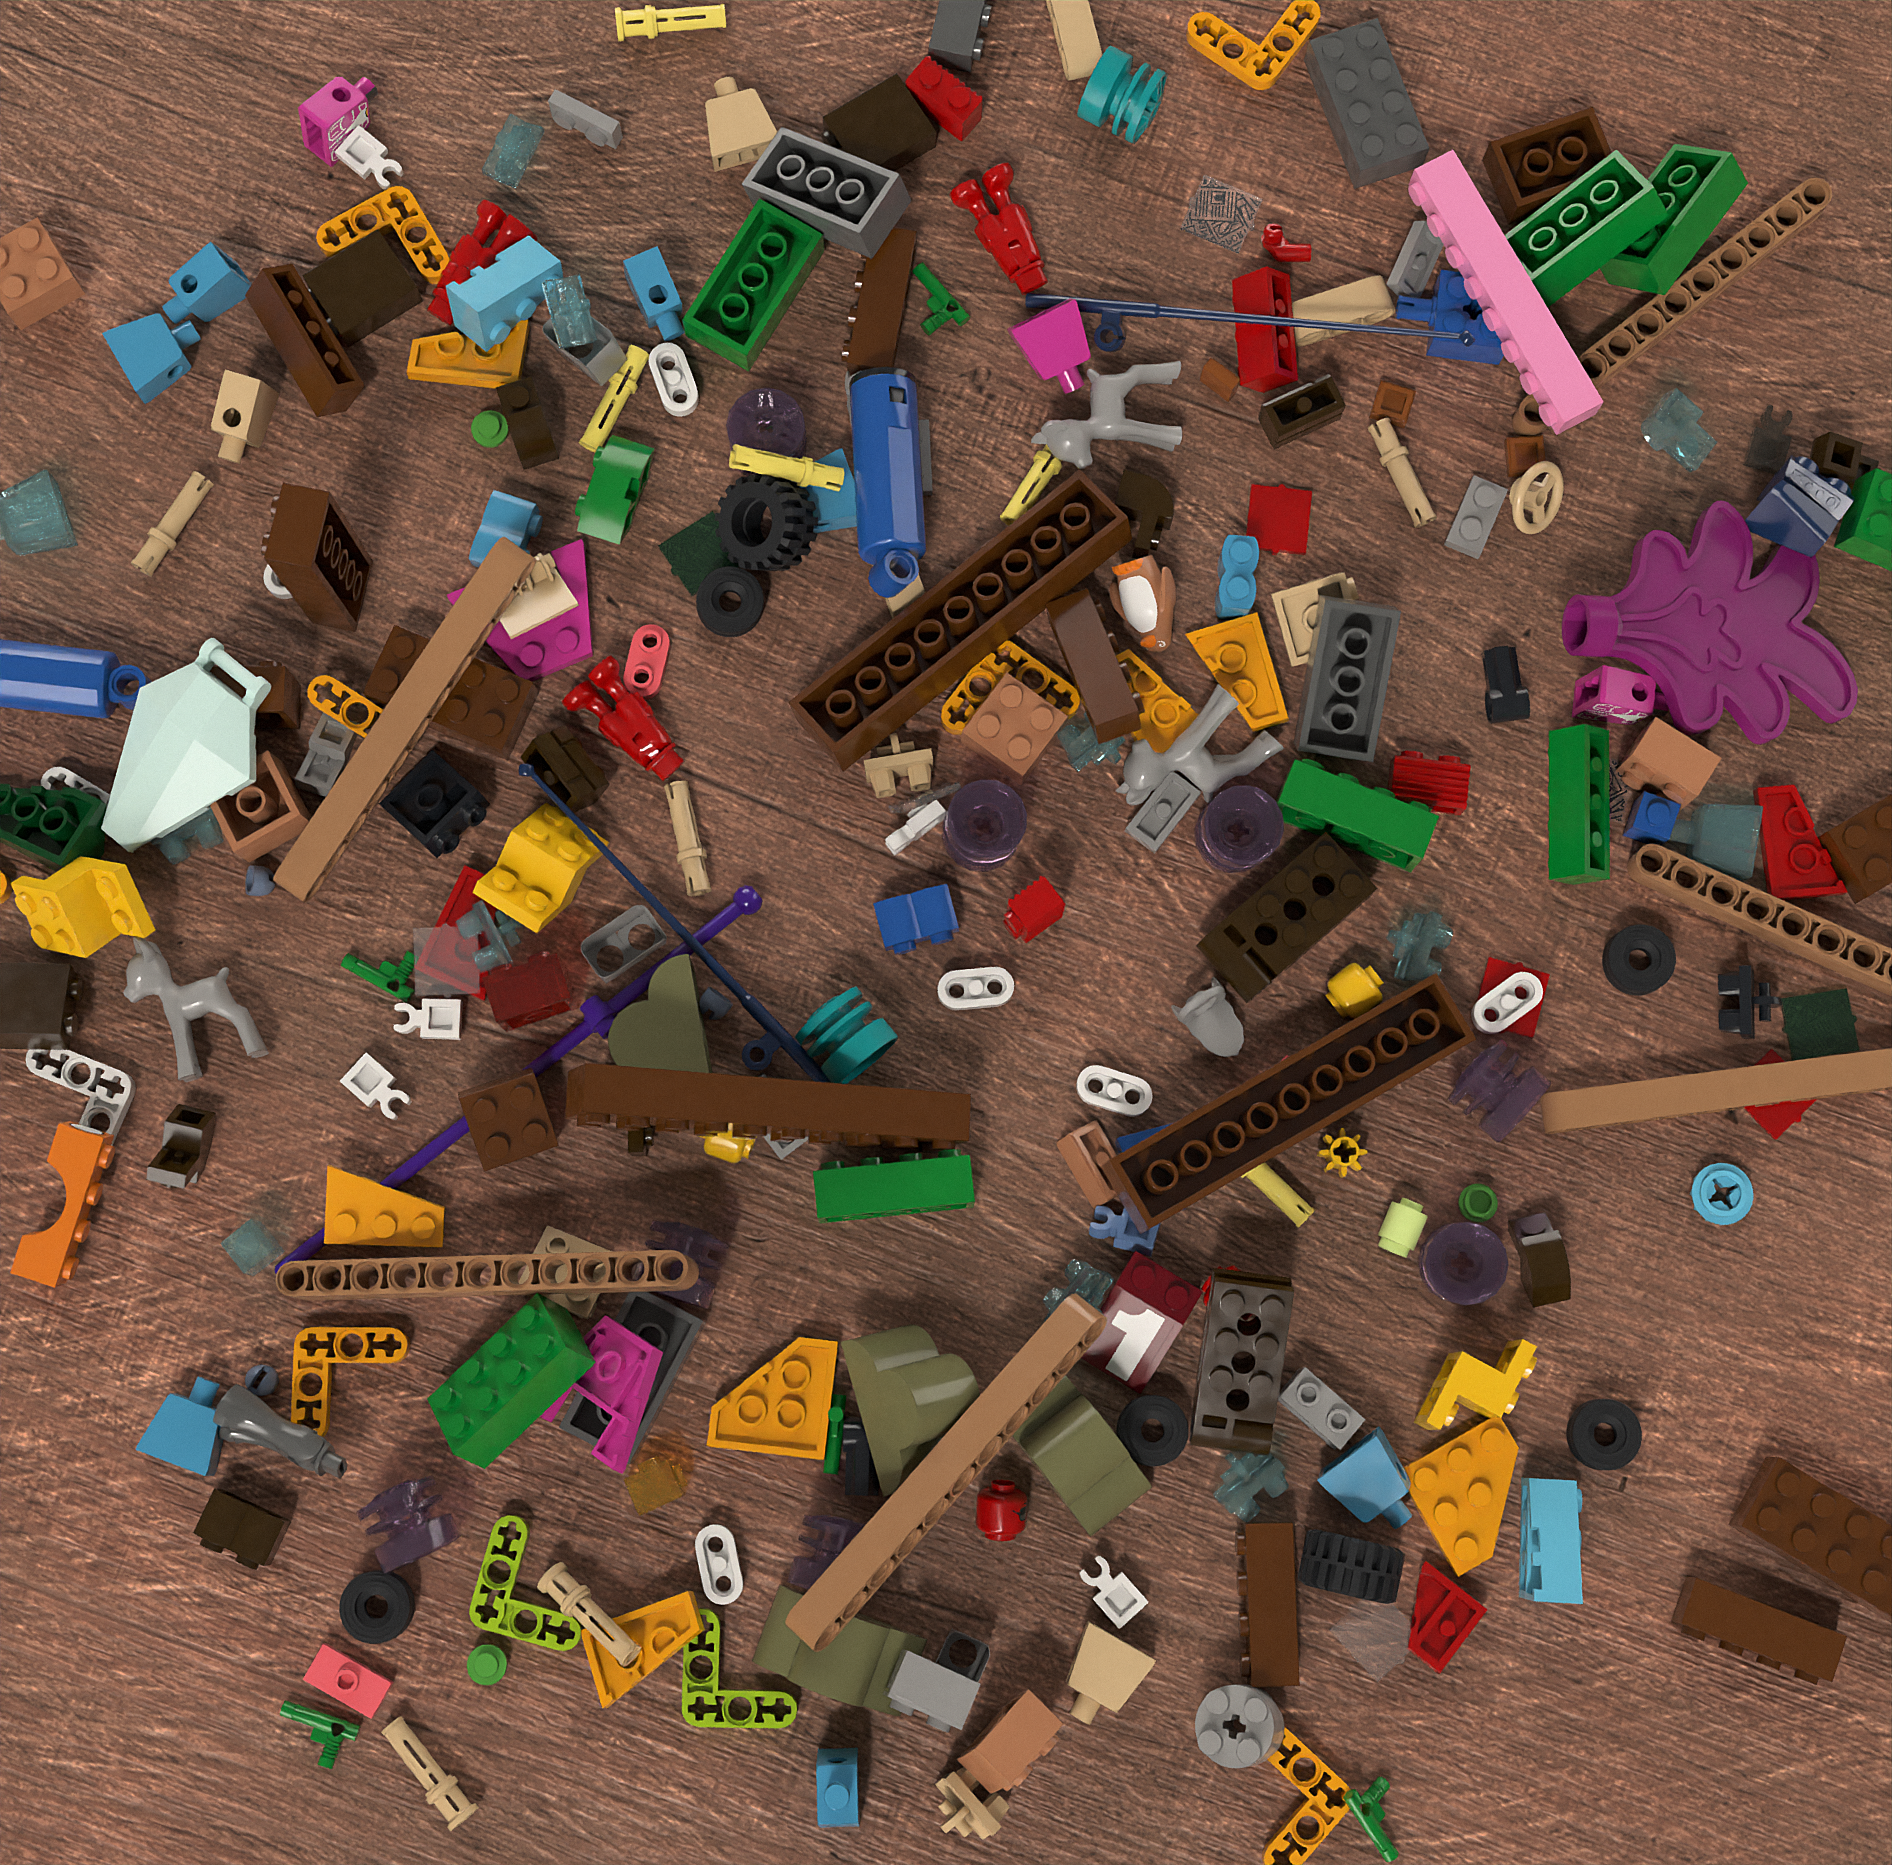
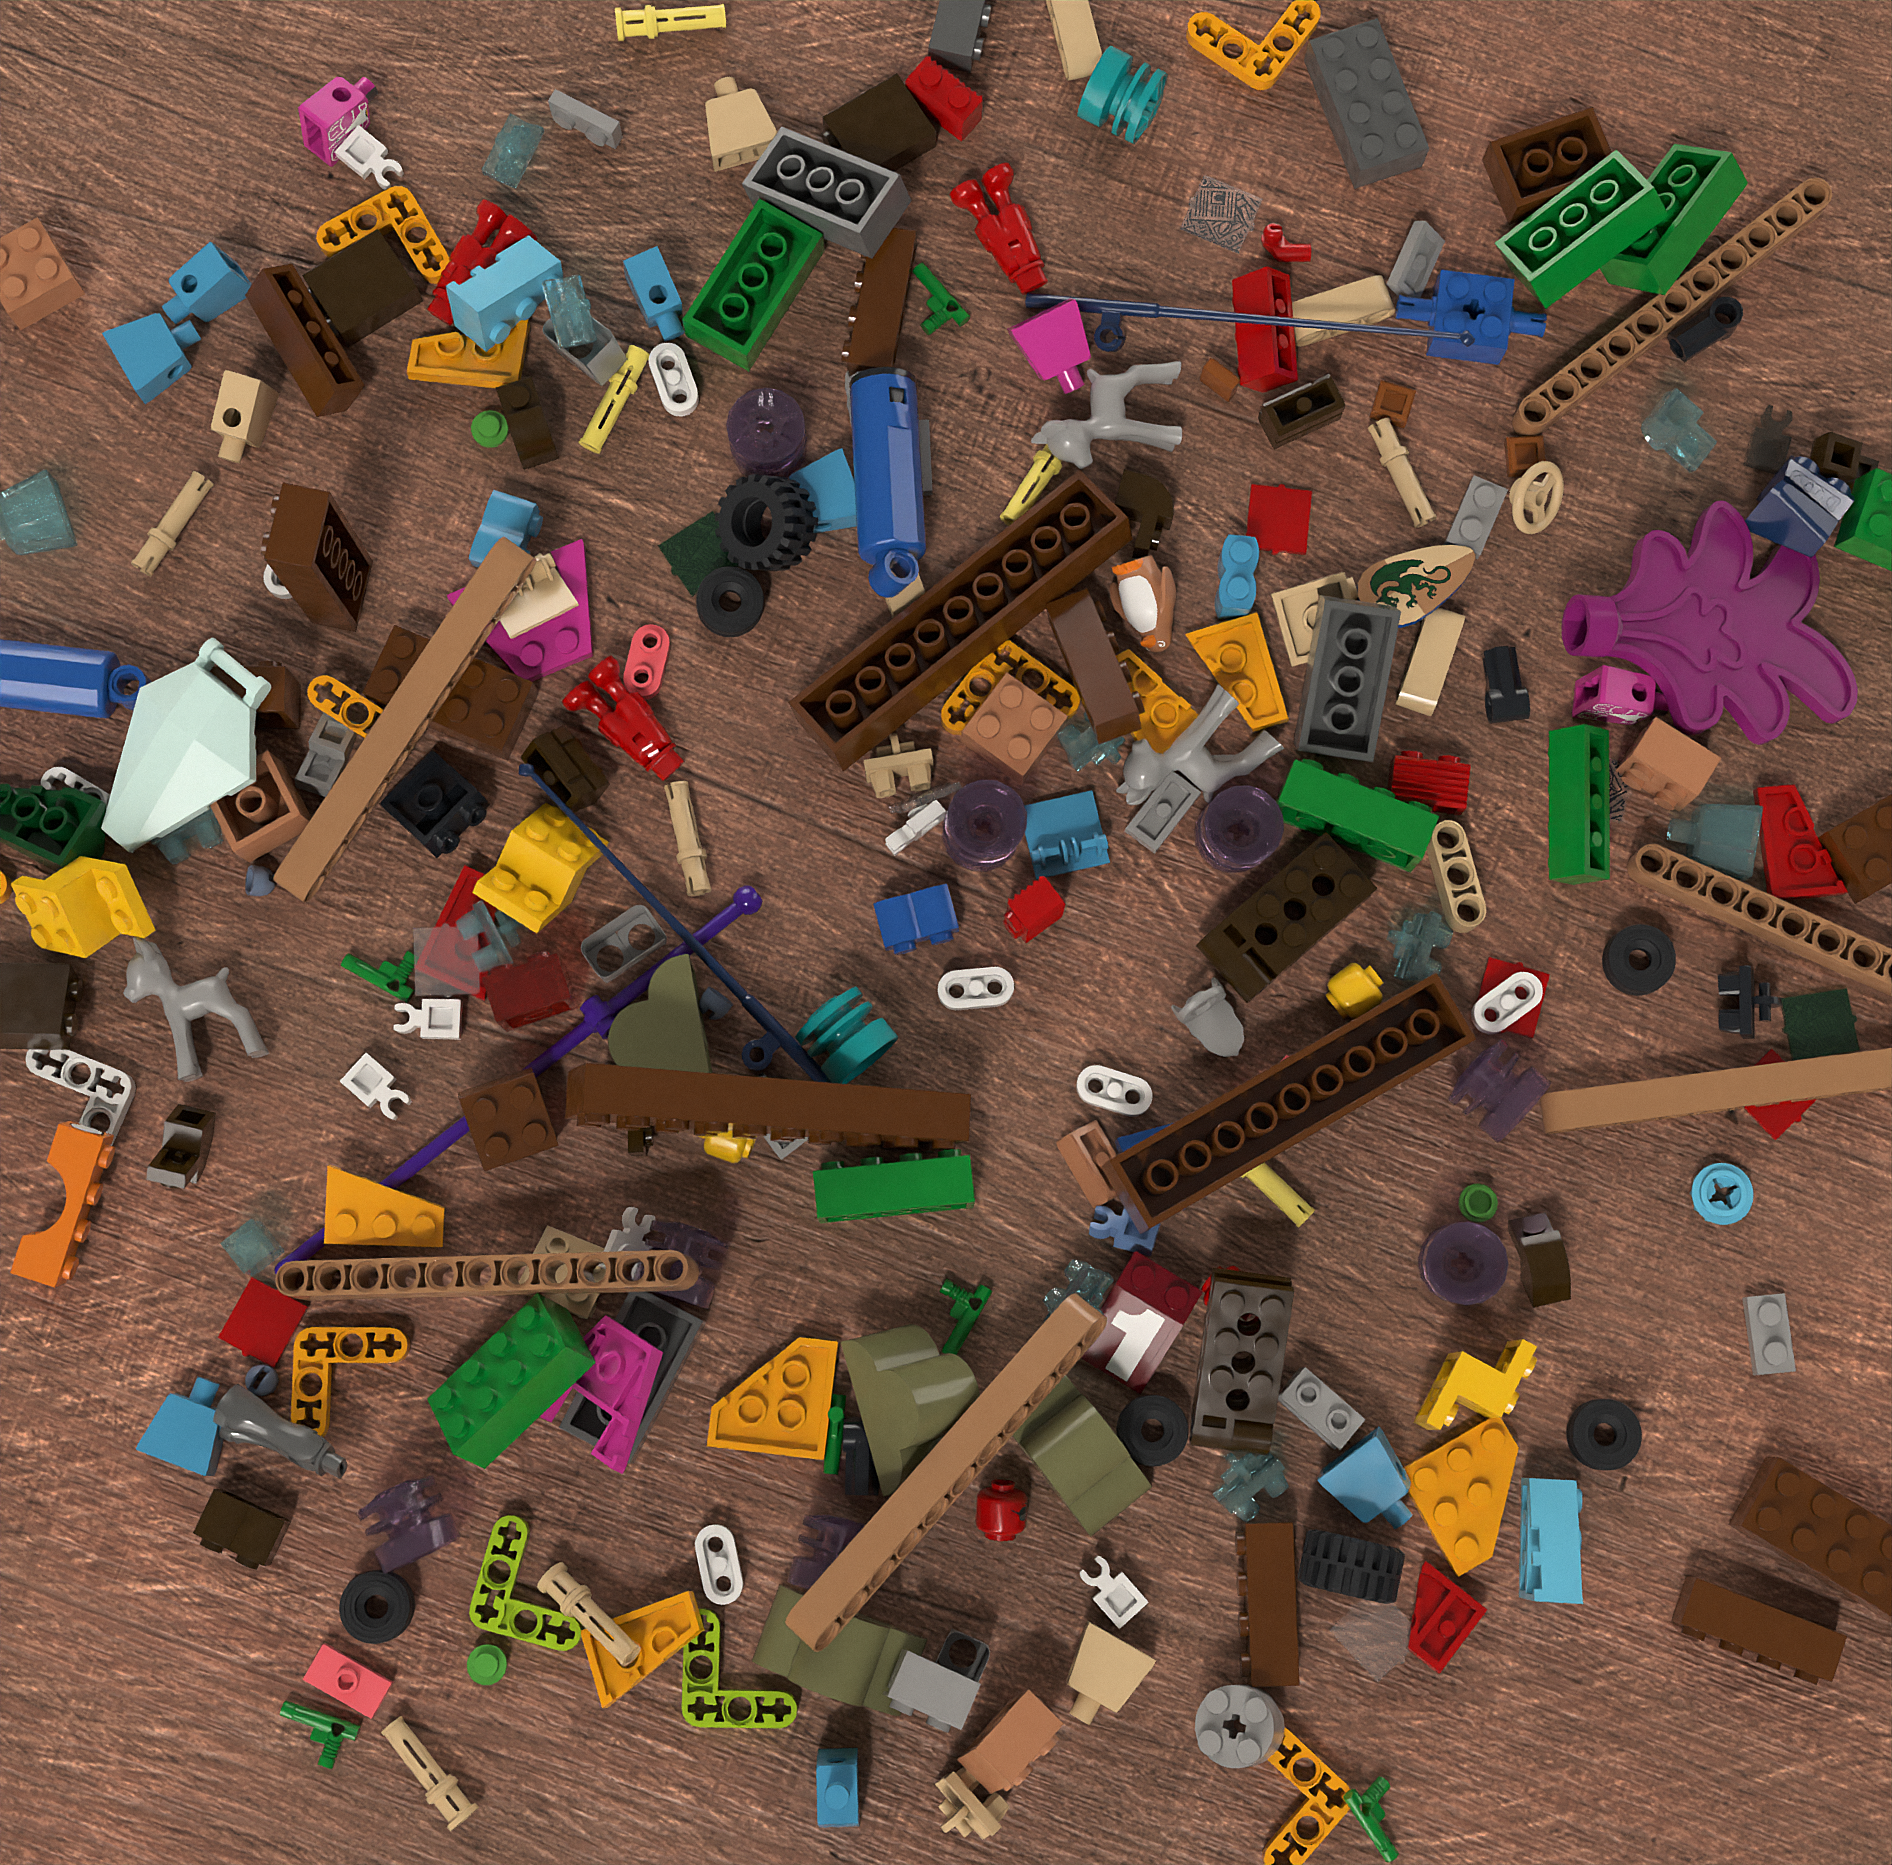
green brick [575,435,655,545] -> none
clear yellow brick [623,1456,688,1516] -> none
light yellow pin [729,444,845,492] -> none
yellow gear [1317,1128,1367,1178] -> none
yellowish green brick [1378,1197,1428,1258] -> none
bright pink brick [1408,150,1603,435] -> none
blue brick [1622,791,1681,846] -> none
none -> red piece [218,1277,309,1368]
none -> white plate [598,1207,655,1281]
none -> green hose [939,1279,993,1355]
none -> dark azure hinge [1019,790,1110,880]
none -> shield [1357,545,1476,628]
none -> tan beam [1395,607,1465,717]
none -> tan beam [1426,820,1486,933]
none -> black piece [1667,297,1743,363]
none -> light grey plate [1742,1293,1796,1375]

